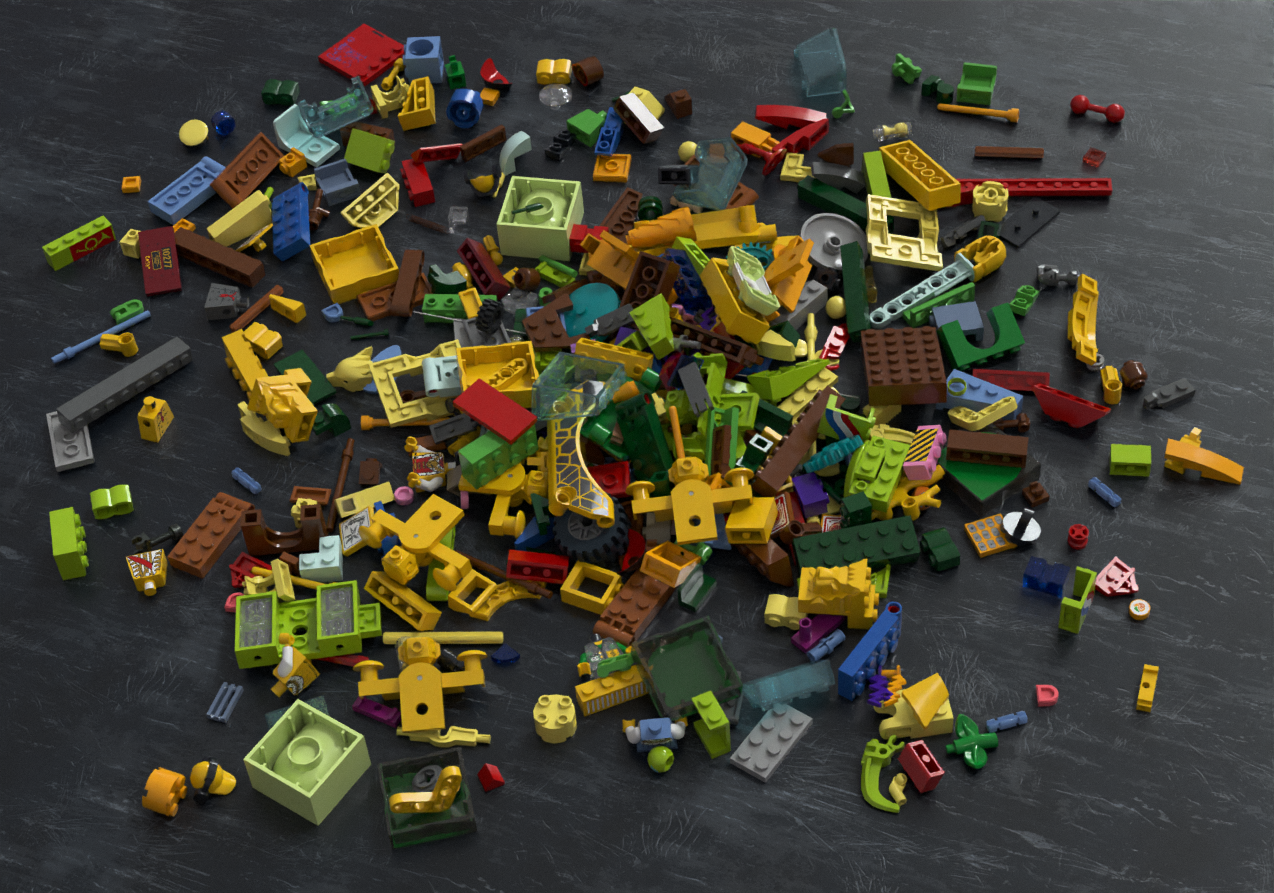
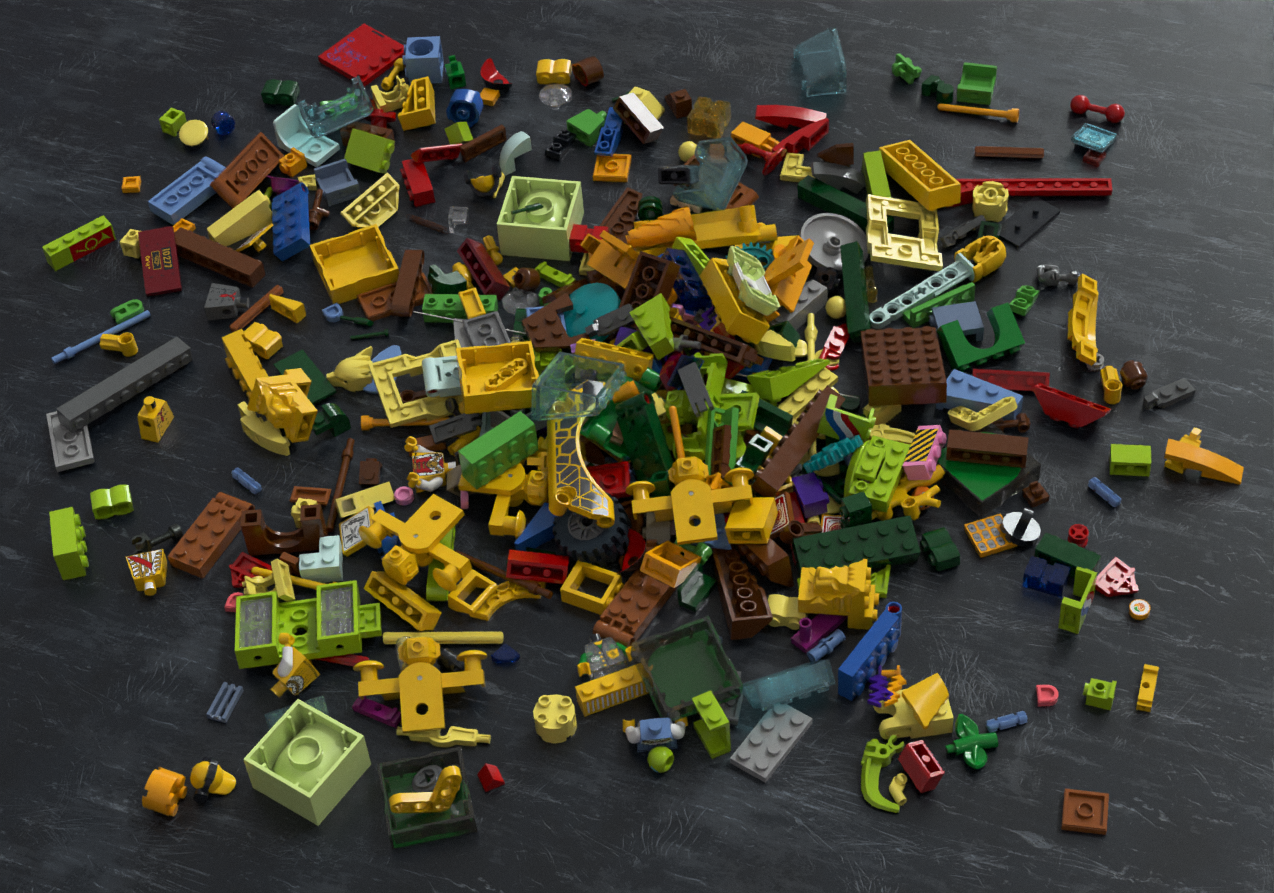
red tile [453,378,538,445] -> none
black tyre [475,298,505,335] -> none
dark green slope [530,493,557,536] -> none
bright green bar [539,255,578,278] -> none
bright green plate [597,654,634,678] -> none
bright green piece [832,89,855,118] -> none
clear piece [873,121,912,142] -> none
lime axle [947,378,966,396] -> none
none -> lime brick [159,107,187,137]
none -> magenta piece [266,175,299,196]
none -> red plate [362,109,396,128]
none -> lime panel [445,121,473,145]
none -> clear yellow brick [687,96,731,139]
none -> reddish brown wedge [711,544,773,640]
none -> dark green brick [1034,532,1101,579]
none -> dark orange tile [1061,788,1109,835]
none -> clear light blue tile [1071,123,1117,153]
none -> lime brick [1083,678,1117,710]

